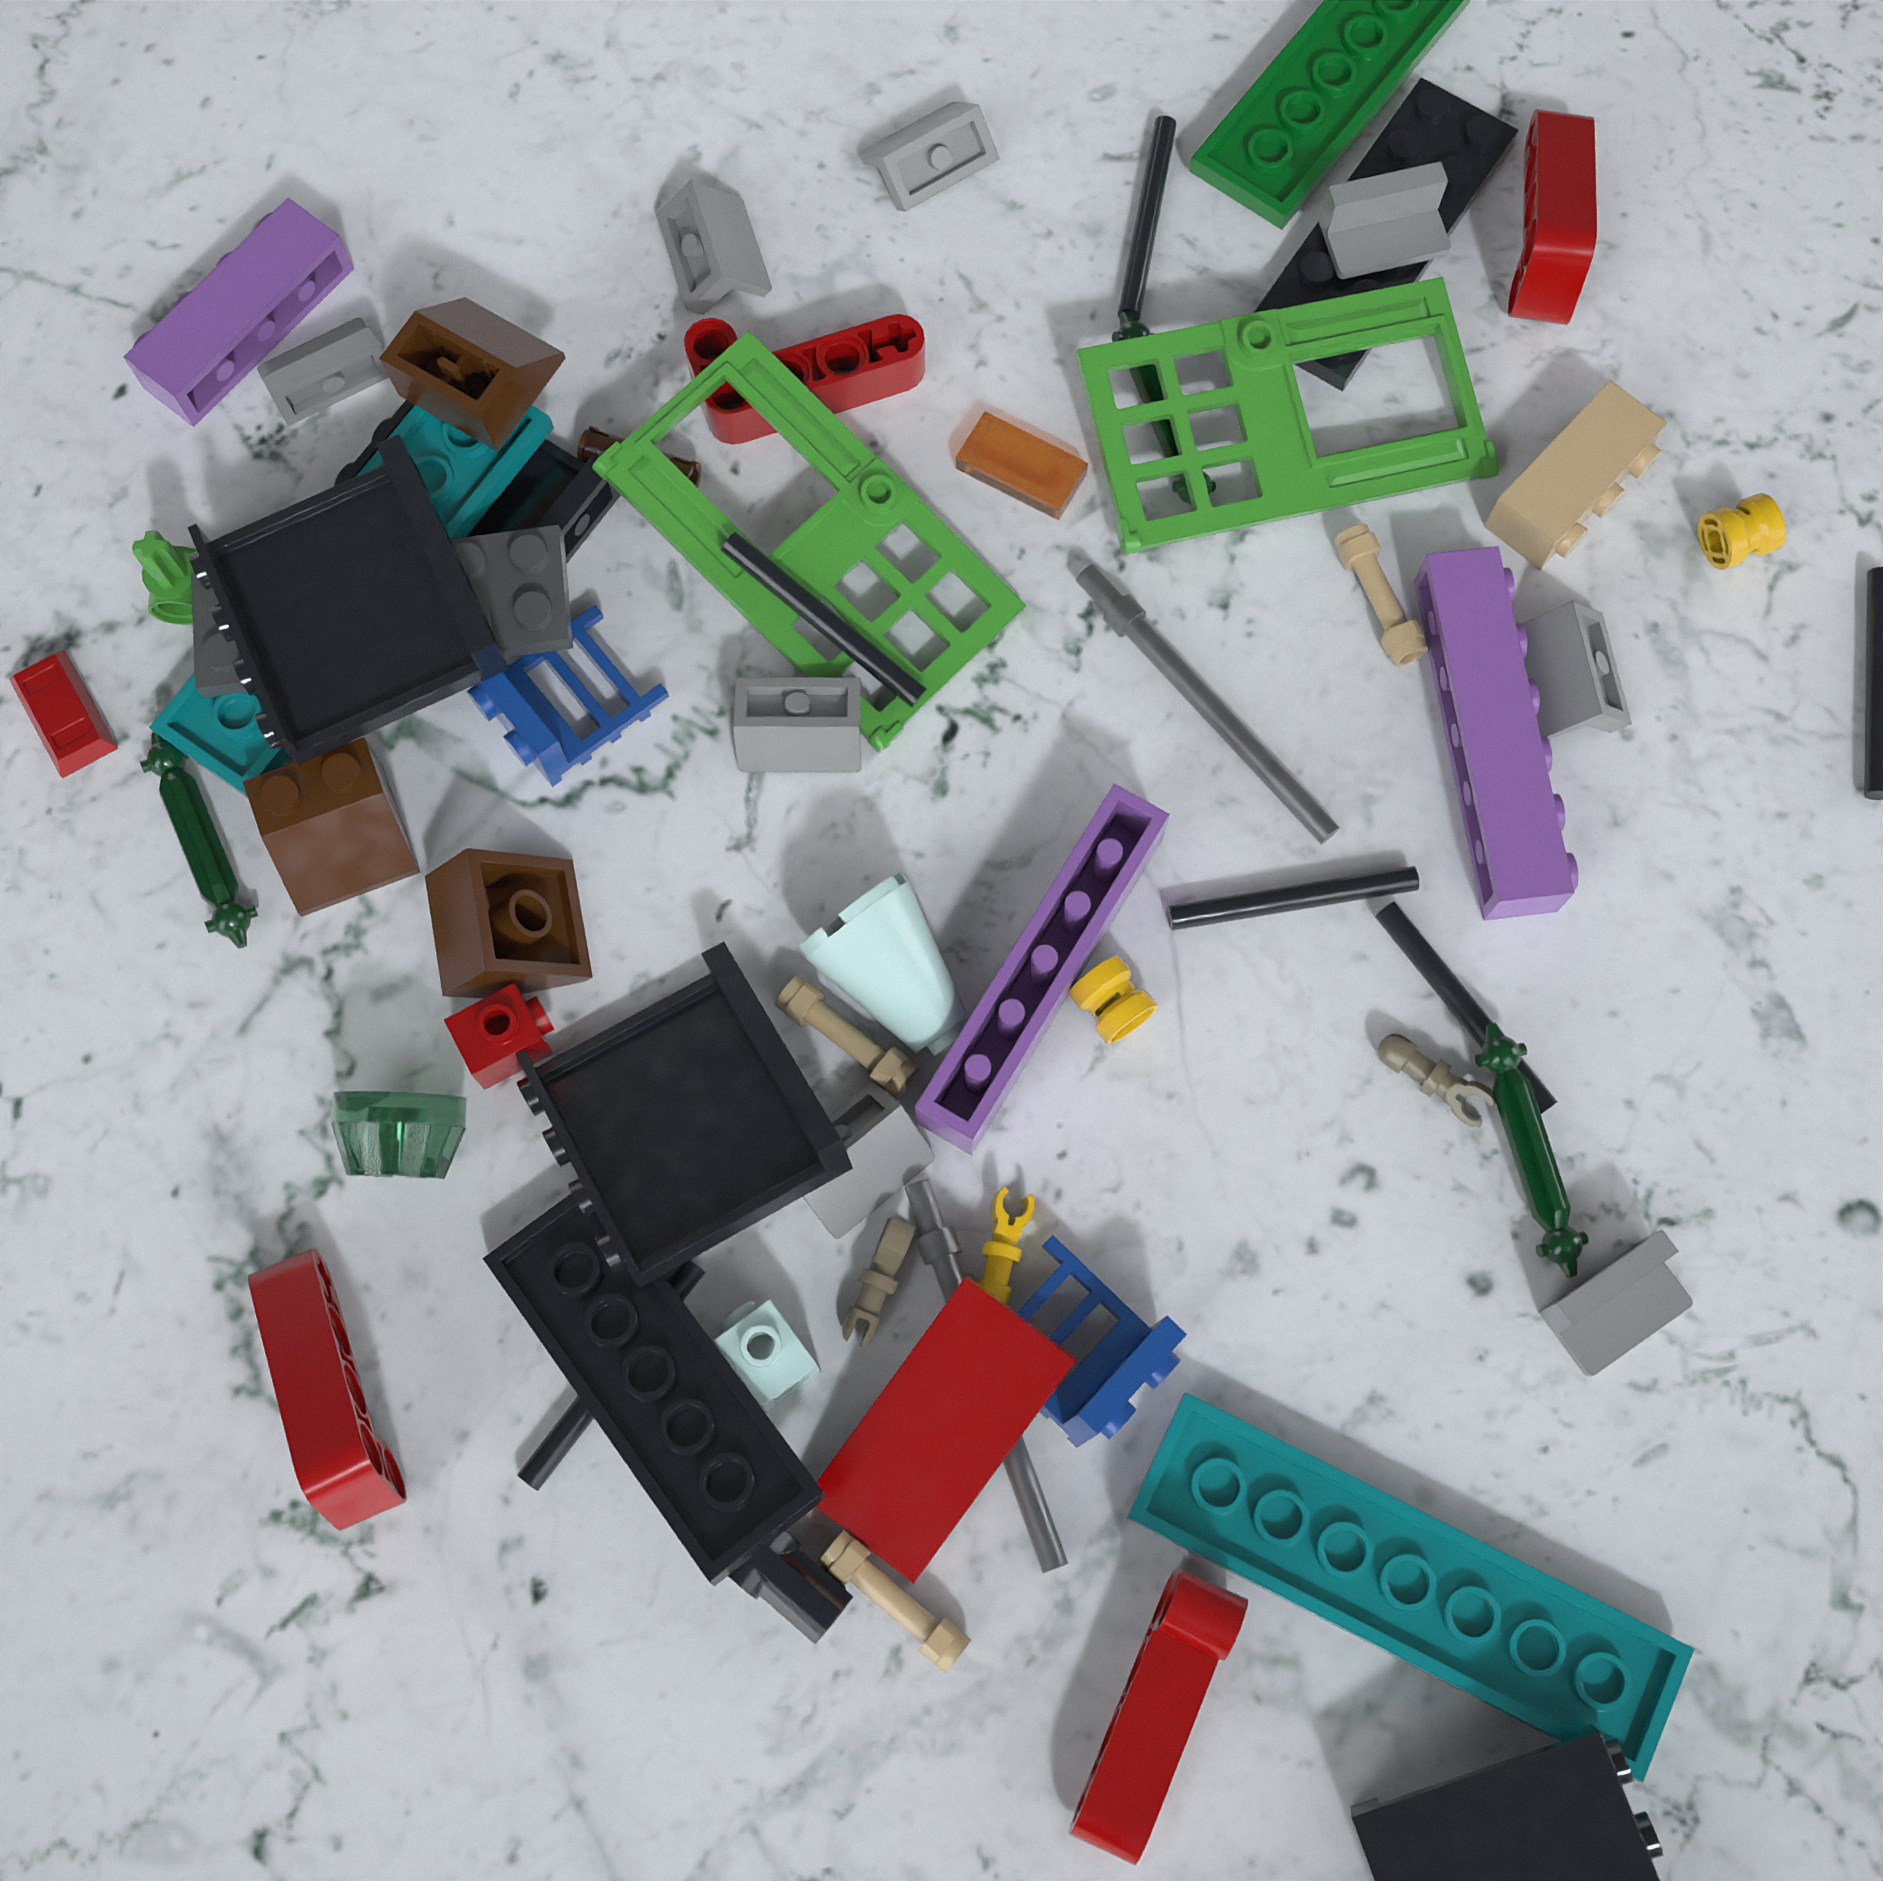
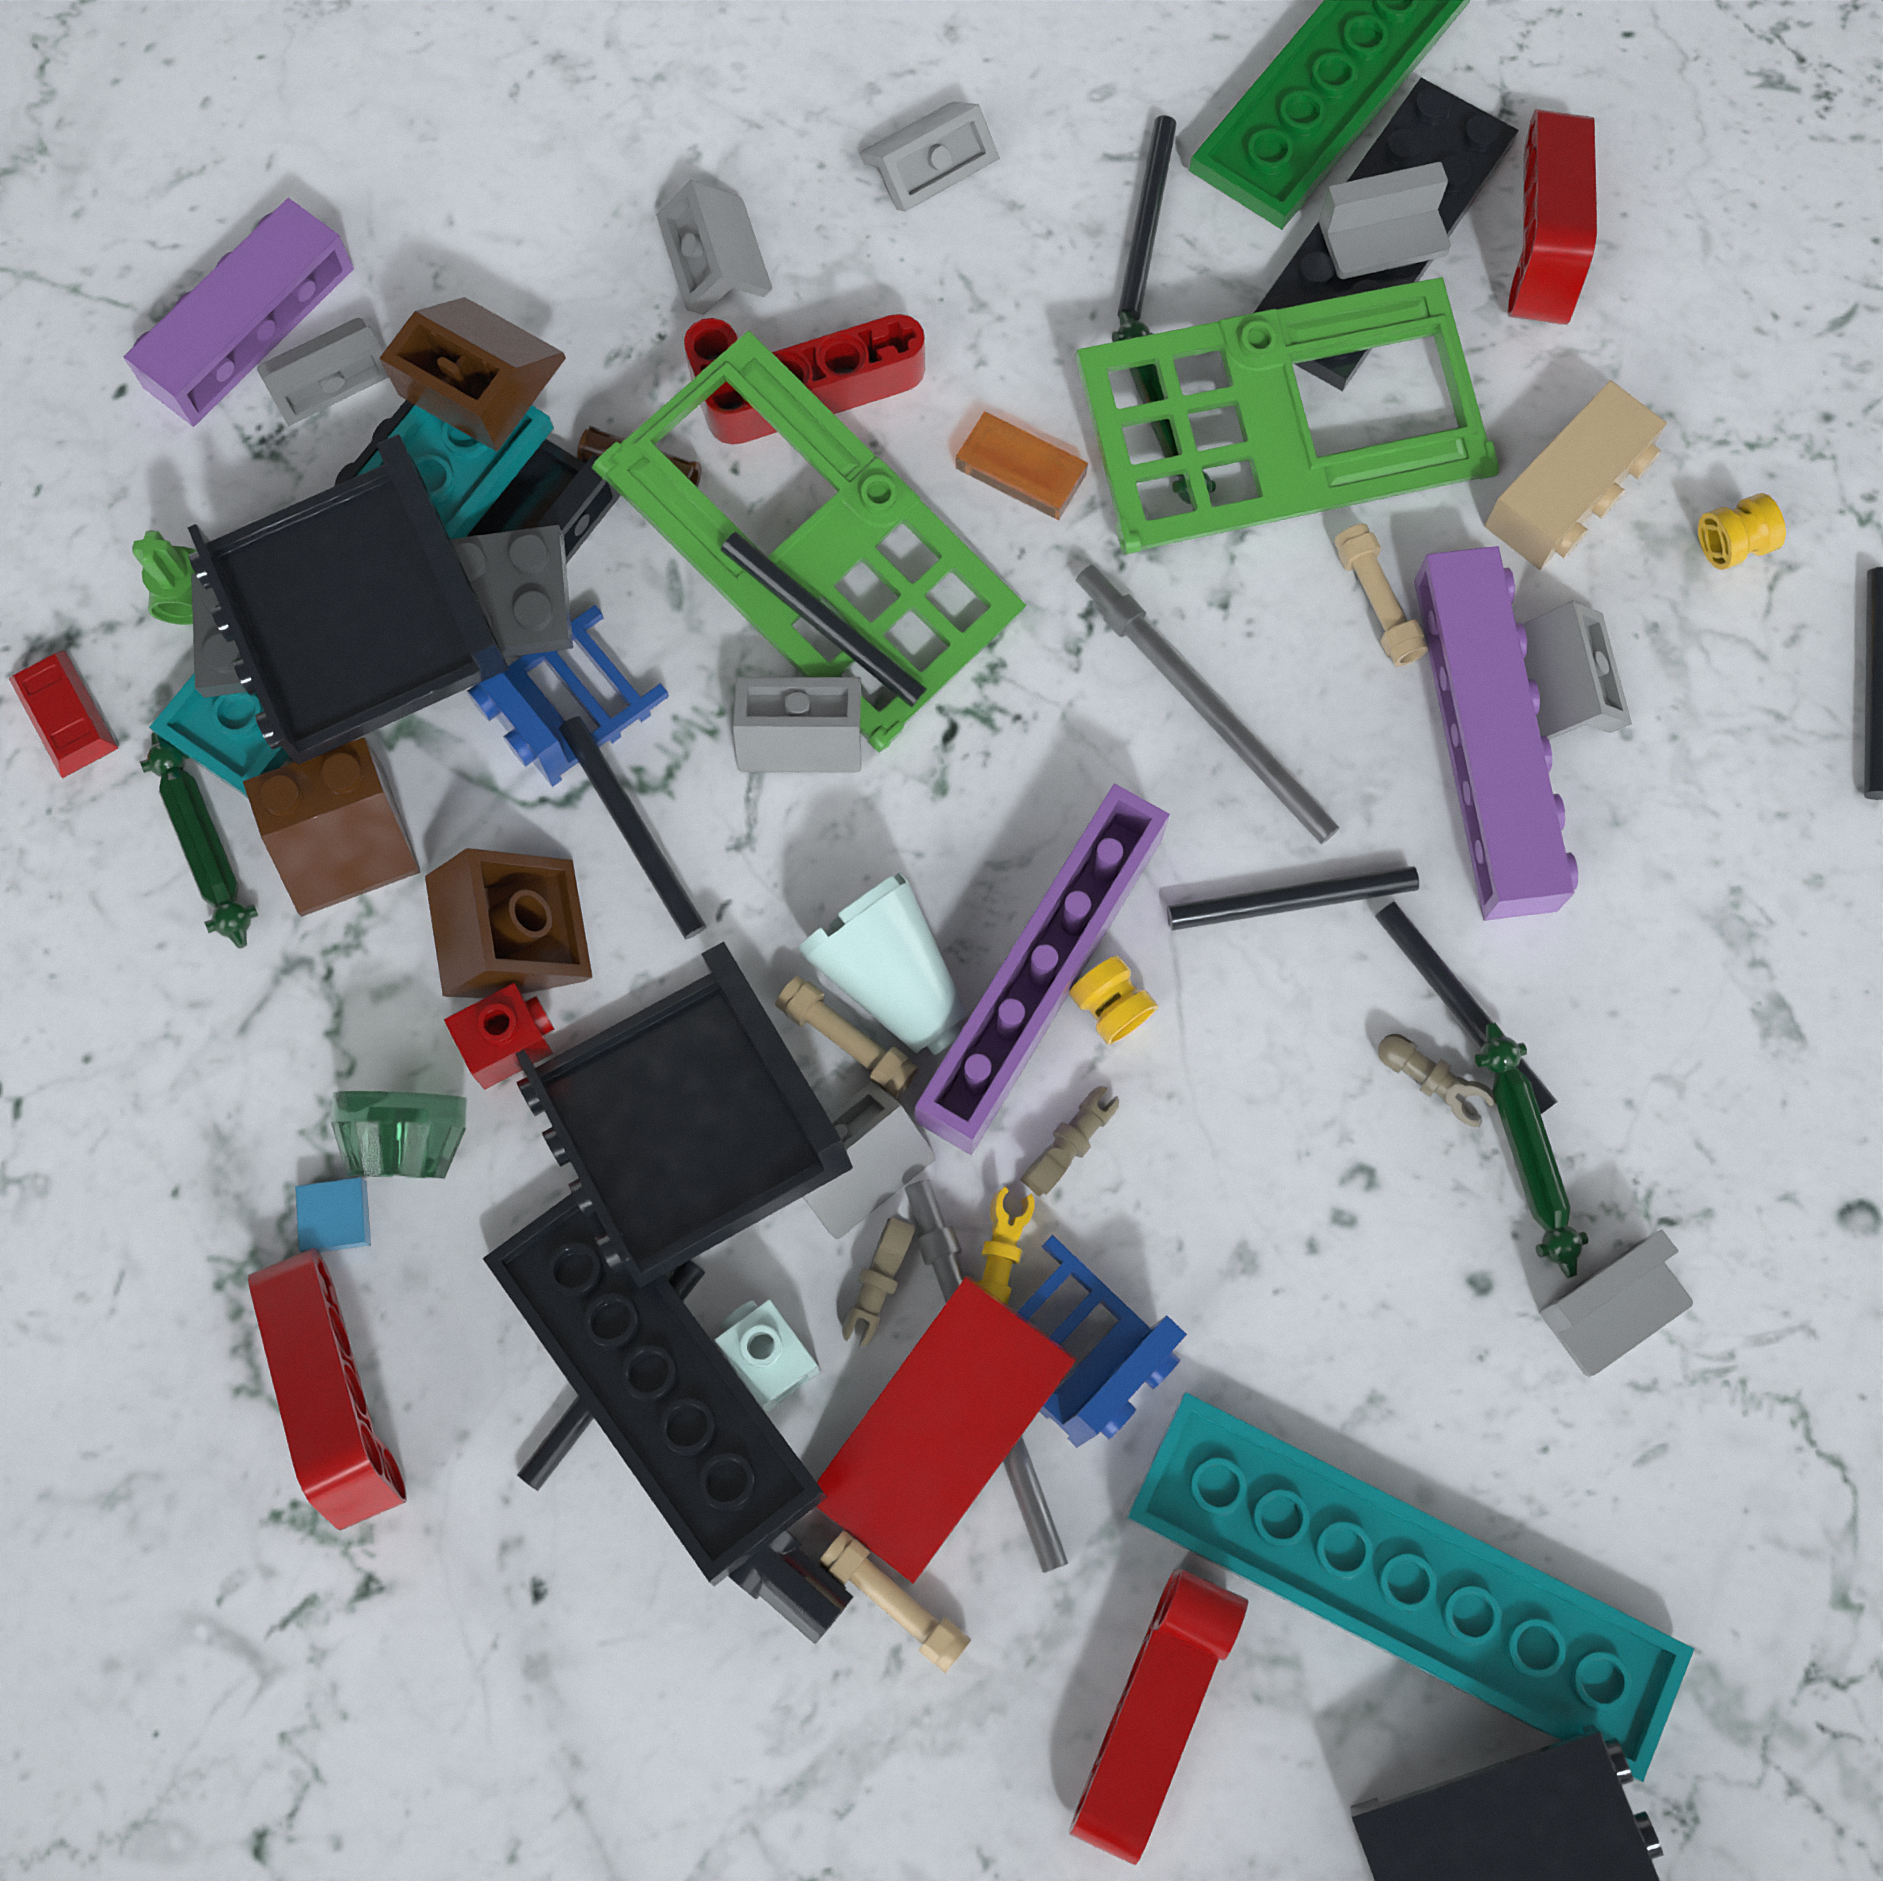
none -> dark azure tile [295,1177,371,1253]
none -> black bar [559,716,707,940]
none -> dark tan piece [1020,1086,1119,1197]

